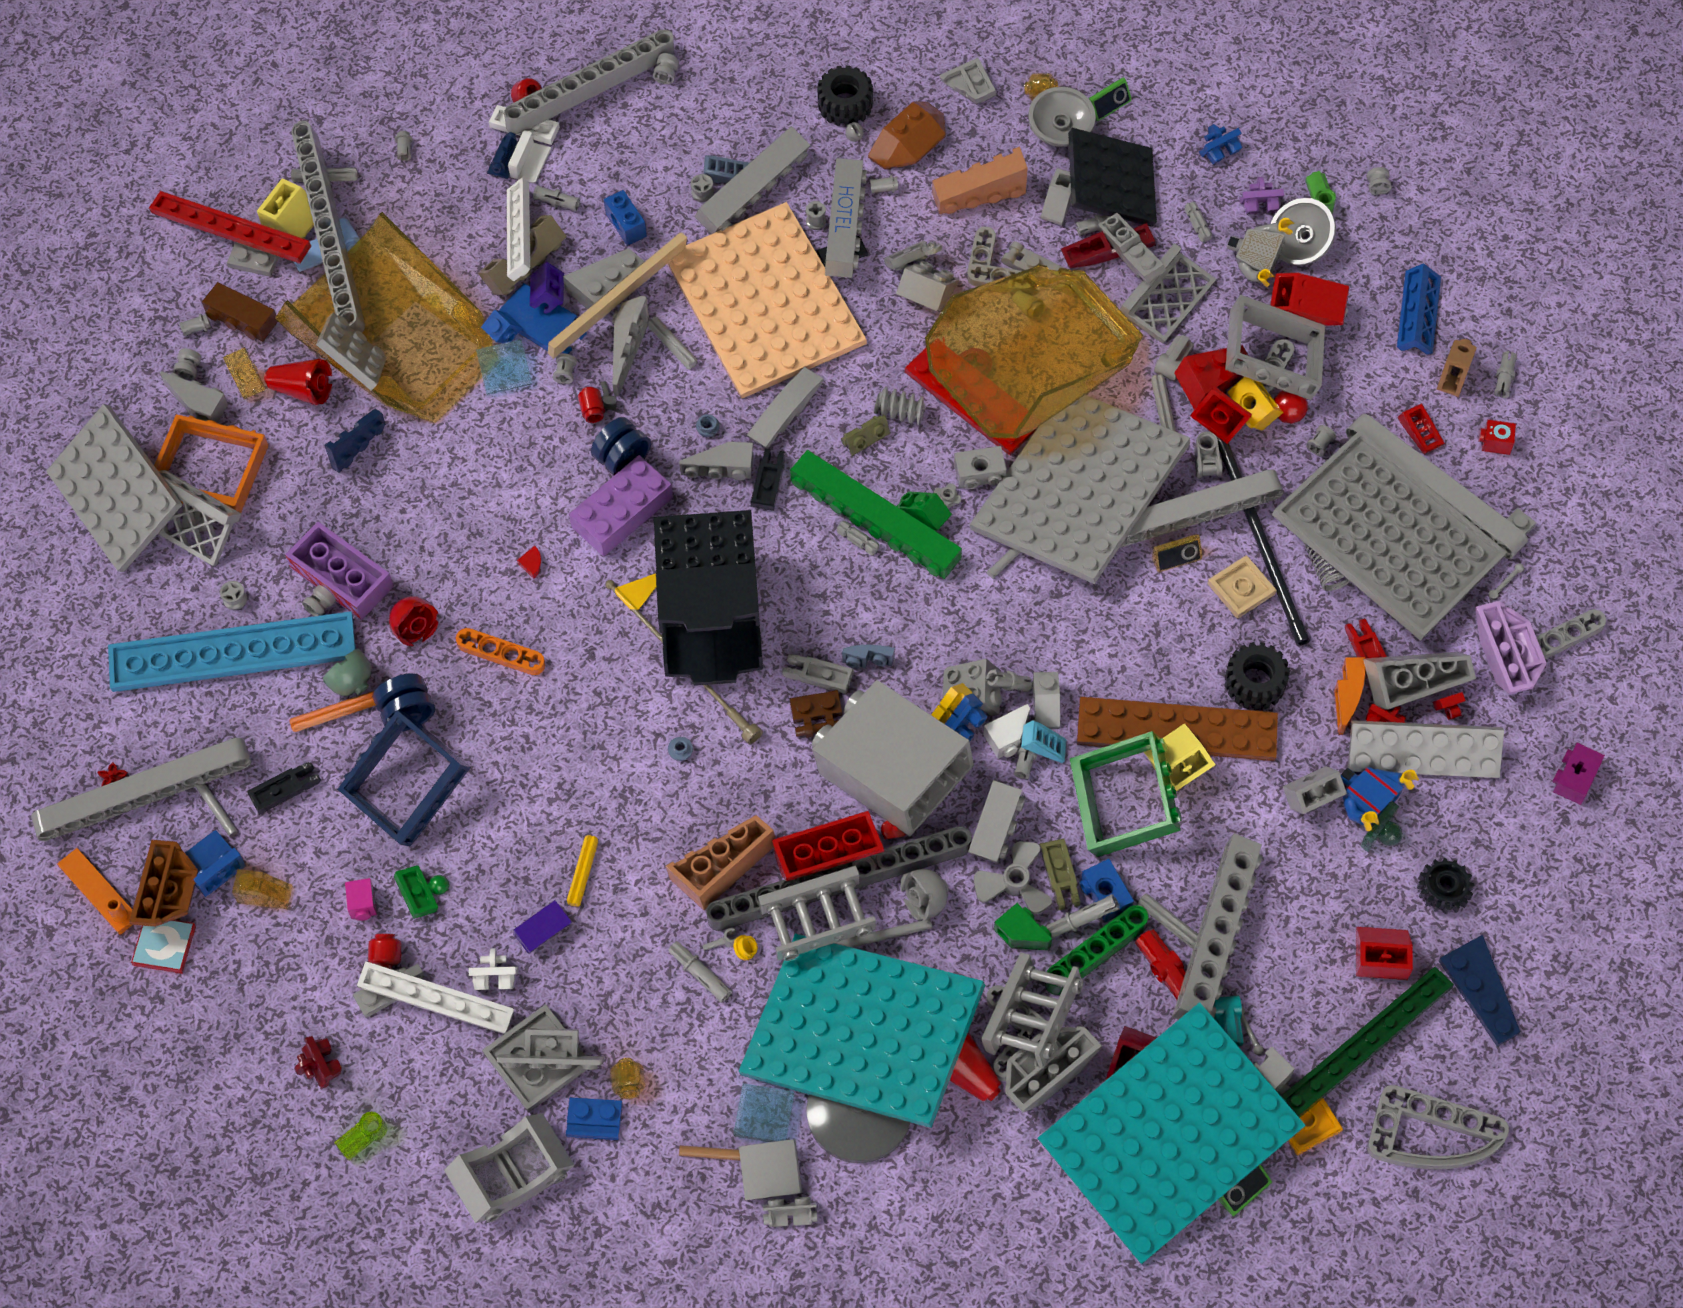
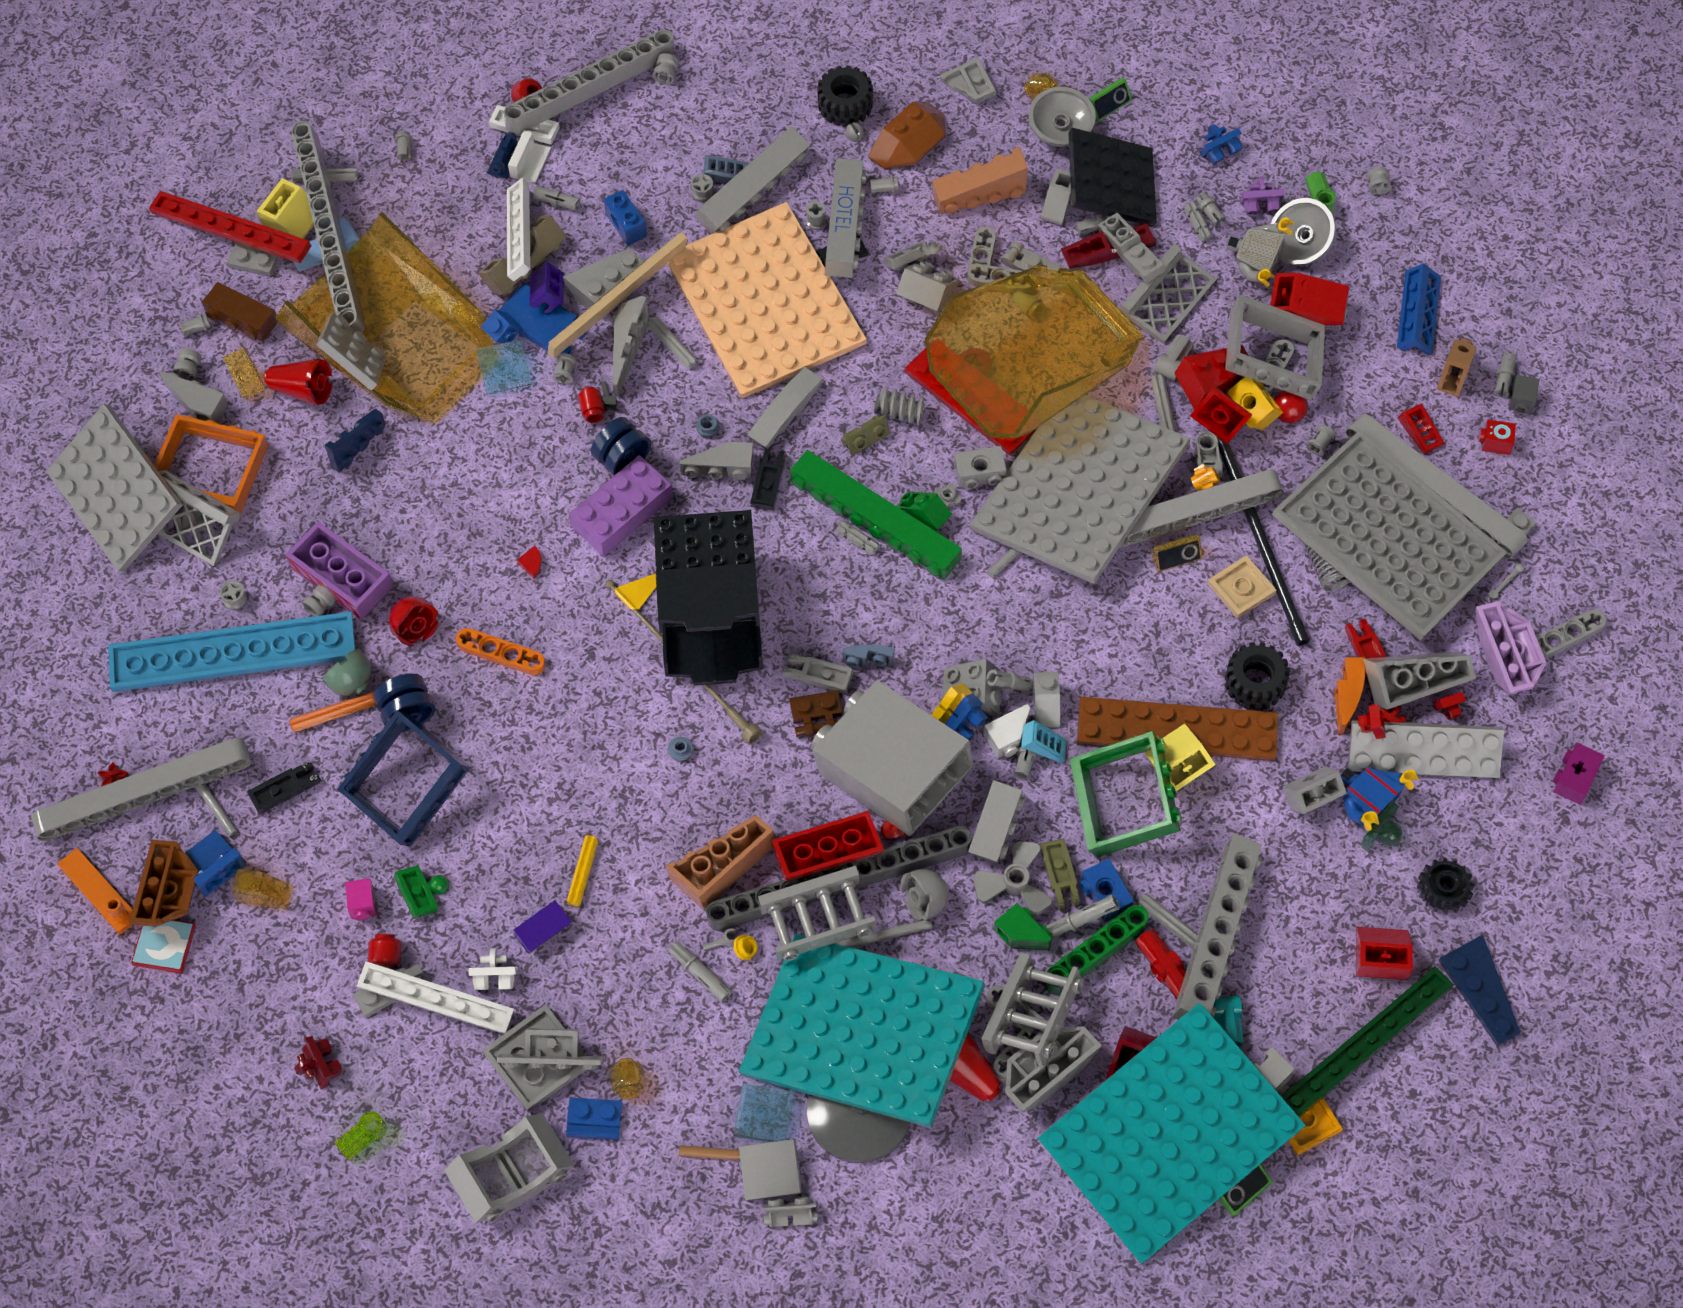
light grey hinge [1240,1007,1264,1055] -> none
light grey beam [1367,1085,1509,1169] -> none
none -> light orange gear [1191,464,1221,491]
none -> light grey pin [1195,191,1226,227]
none -> red tile [1358,704,1386,739]
none -> dark grey brick [1508,374,1540,414]

